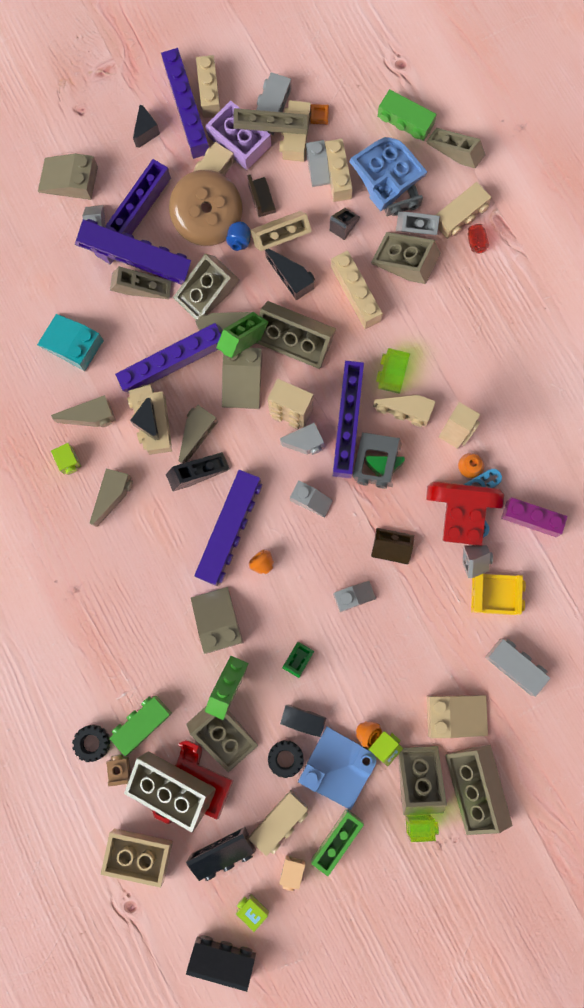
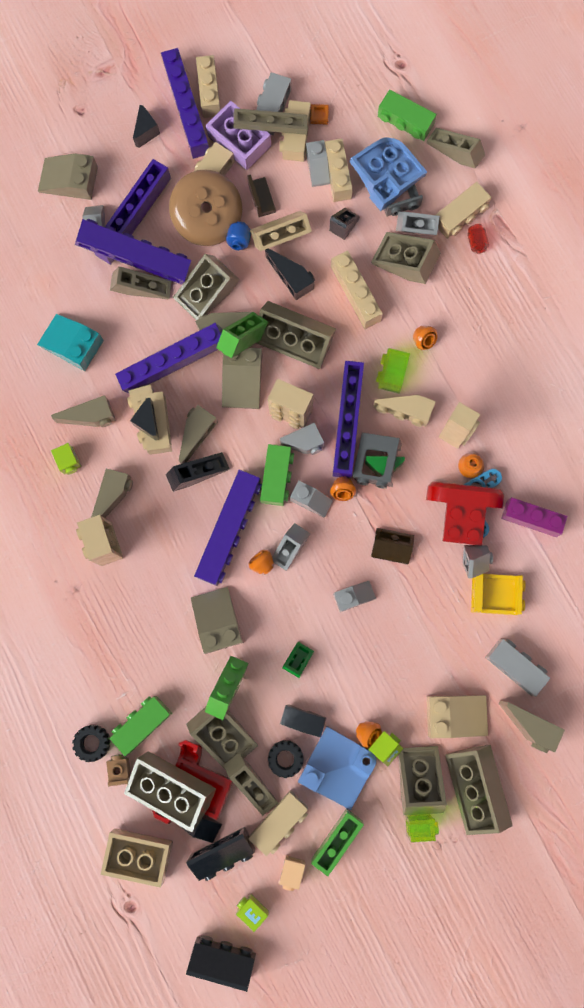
none -> tan brick [76,515,123,566]
none -> black slope [180,814,222,843]
none -> dark tan slope [224,753,278,816]
none -> bright green brick [260,444,294,506]
none -> light grey slope [272,523,310,571]
none -> orange cone [330,476,356,501]
none -> orange cone [413,326,438,350]
none -> dark tan slope [499,700,565,753]

